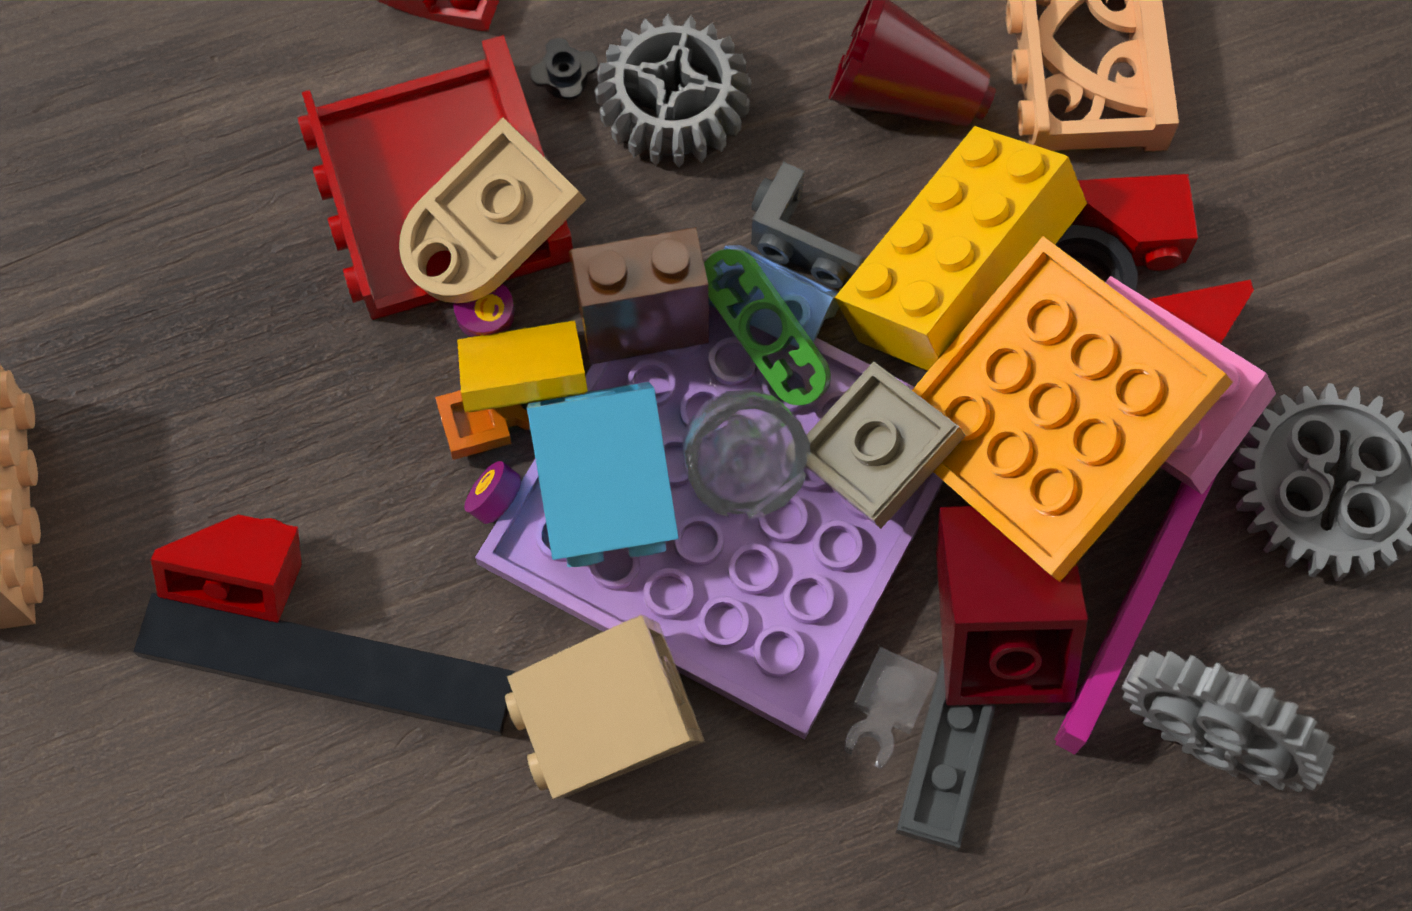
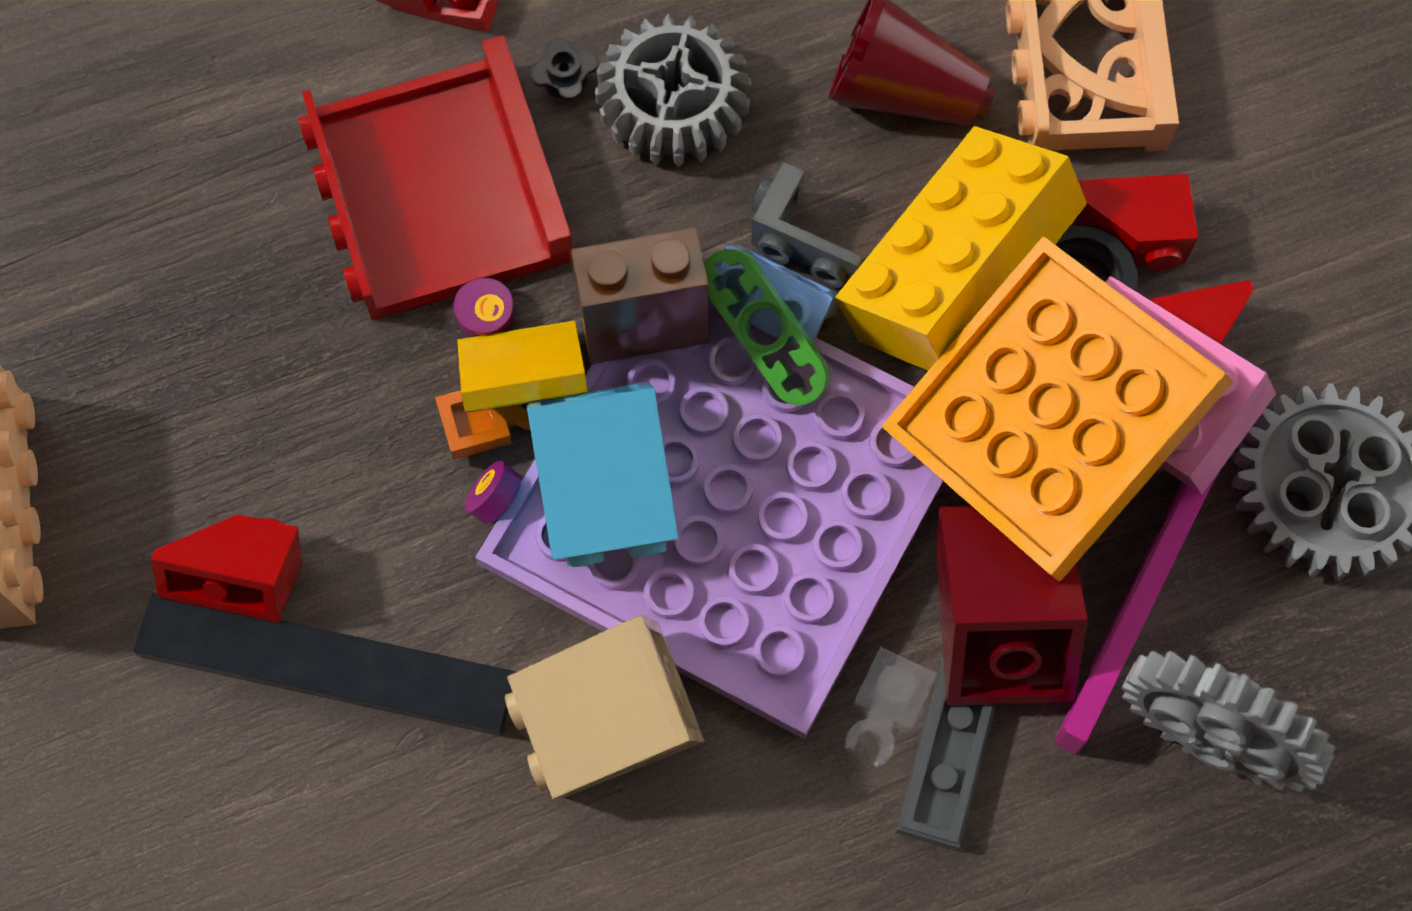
tan tile [399,117,586,303] -> none
clear cylinder [682,389,810,518] -> none
dark tan tile [791,361,965,529] -> none

